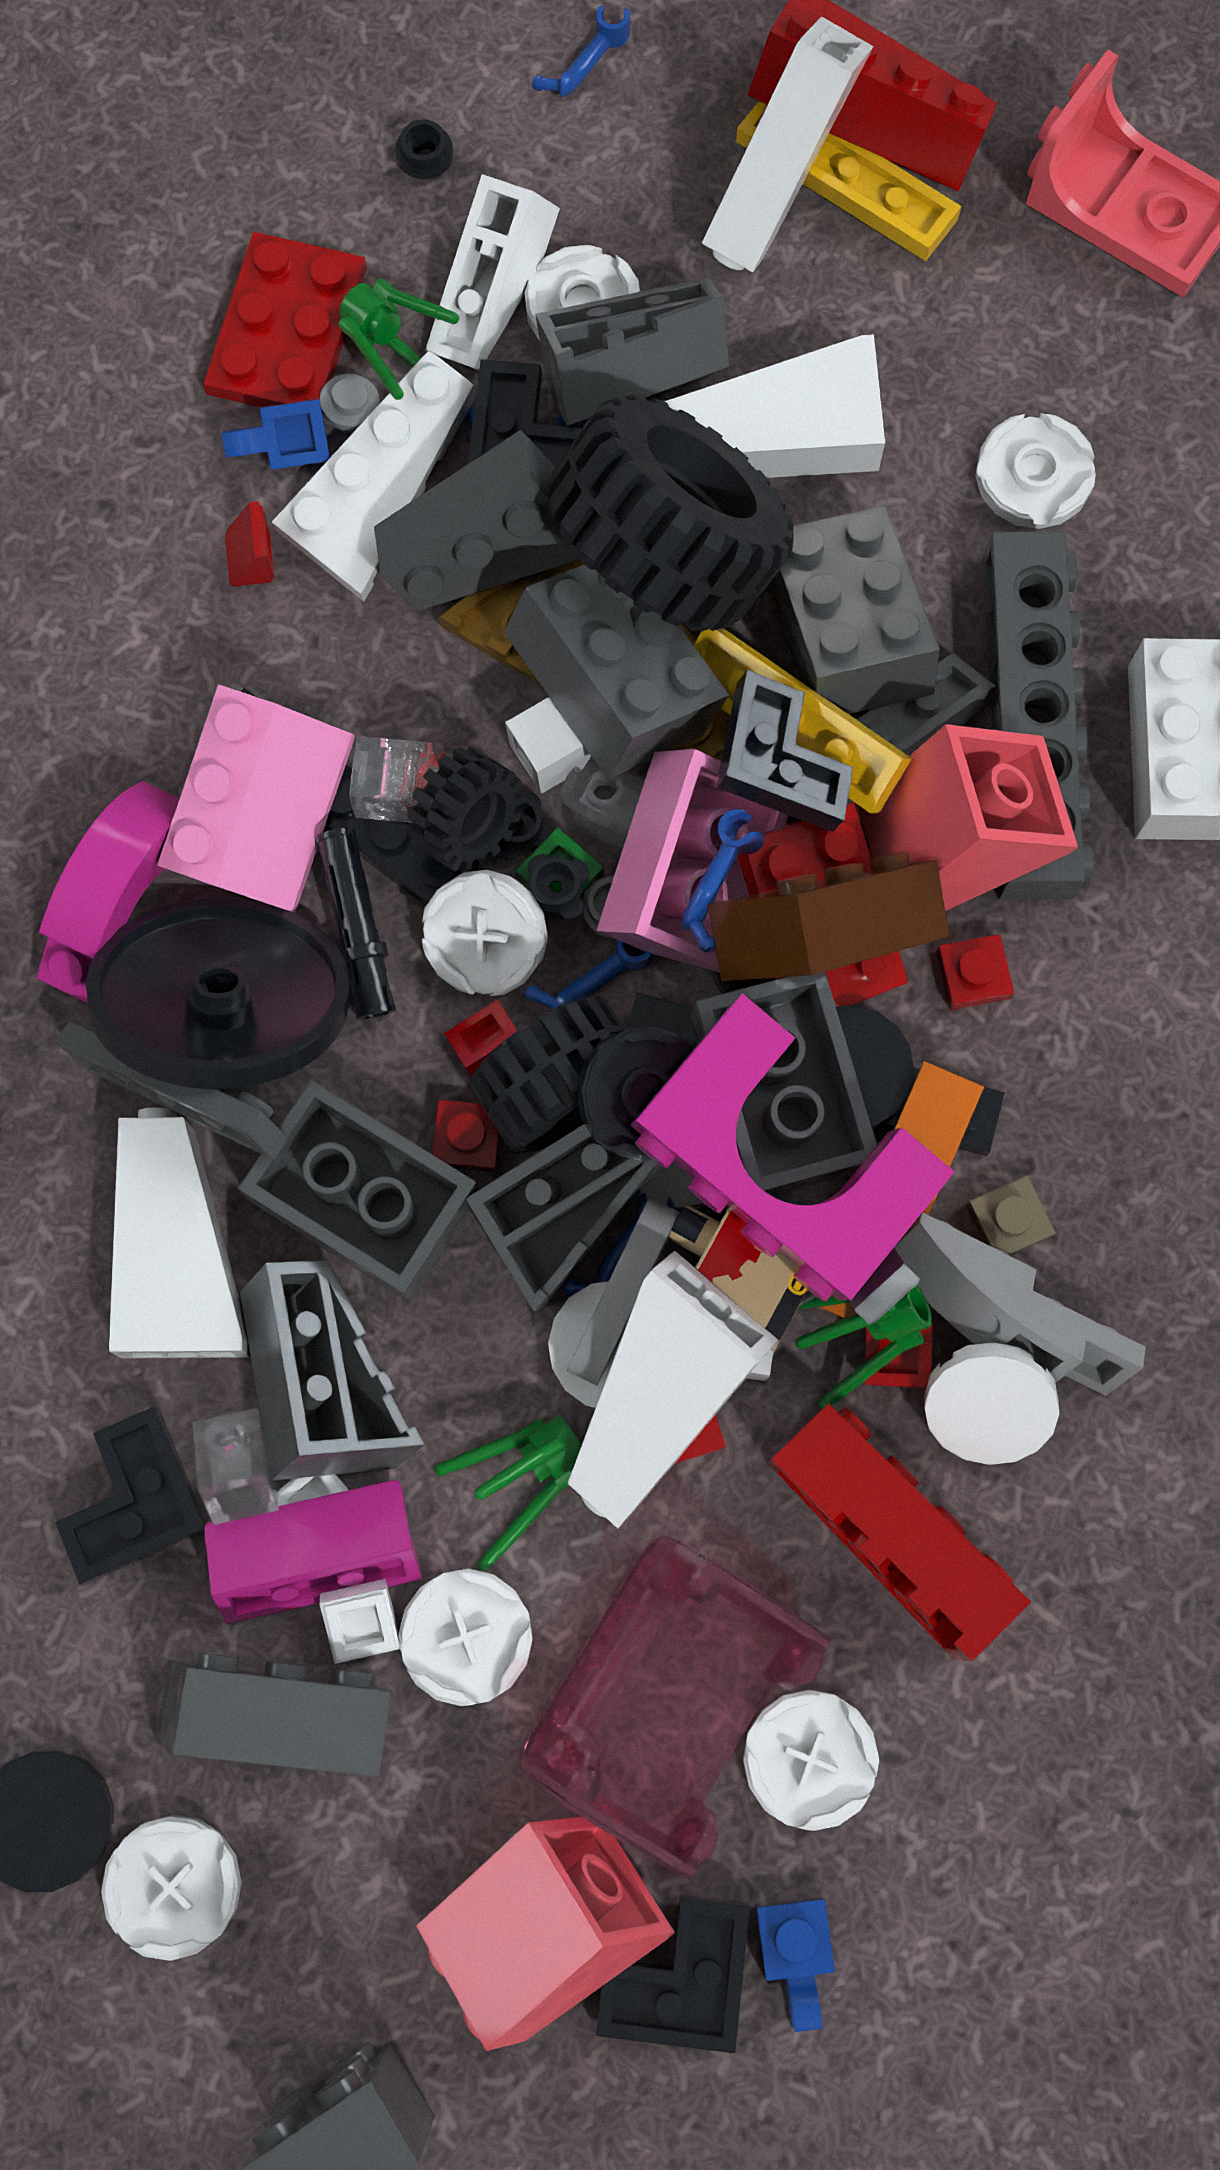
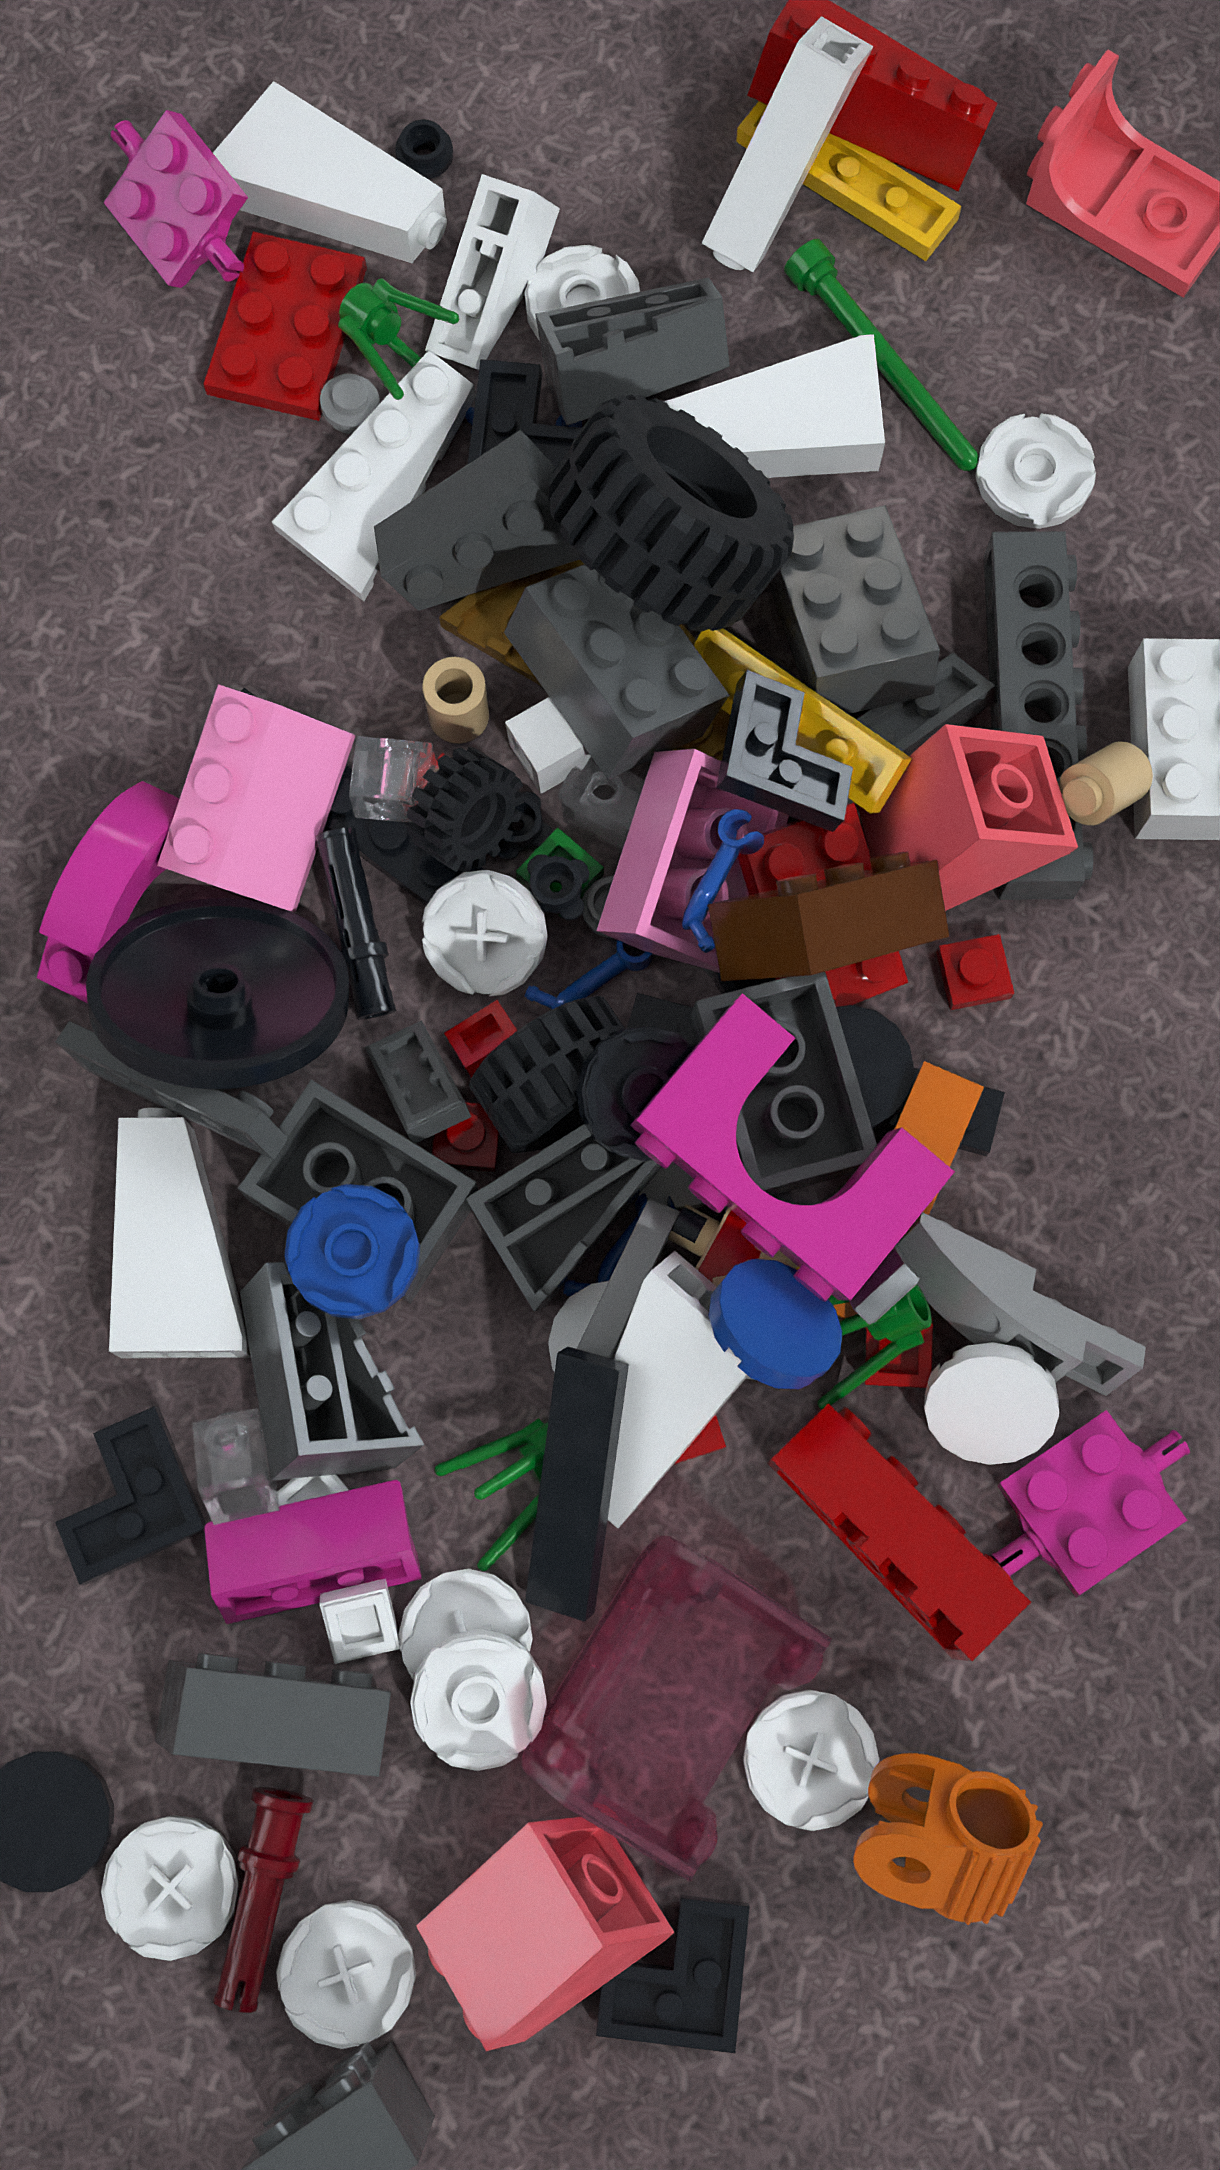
blue plate [221,398,330,470] -> none
red slope [225,501,275,586] -> none
blue piece [532,6,630,98] -> none
blue plate [755,1898,835,2032] -> none
dark tan plate [966,1175,1056,1256] -> none
none -> dark pink plate [104,110,248,288]
none -> white slope [213,81,447,263]
none -> dark red pin [213,1787,314,2013]
none -> white tile [276,1900,416,2049]
none -> blue tile [284,1184,420,1319]
none -> dark grey plate [365,1020,471,1144]
none -> white tile [410,1629,547,1771]
none -> tan brick [423,657,489,743]
none -> black tile [525,1346,629,1622]
none -> blue tile [708,1259,842,1389]
none -> green piece [784,239,979,471]
none -> orange piece [853,1753,1043,1925]
none -> dark pink plate [991,1410,1190,1598]
none -> tan brick [1058,741,1153,825]

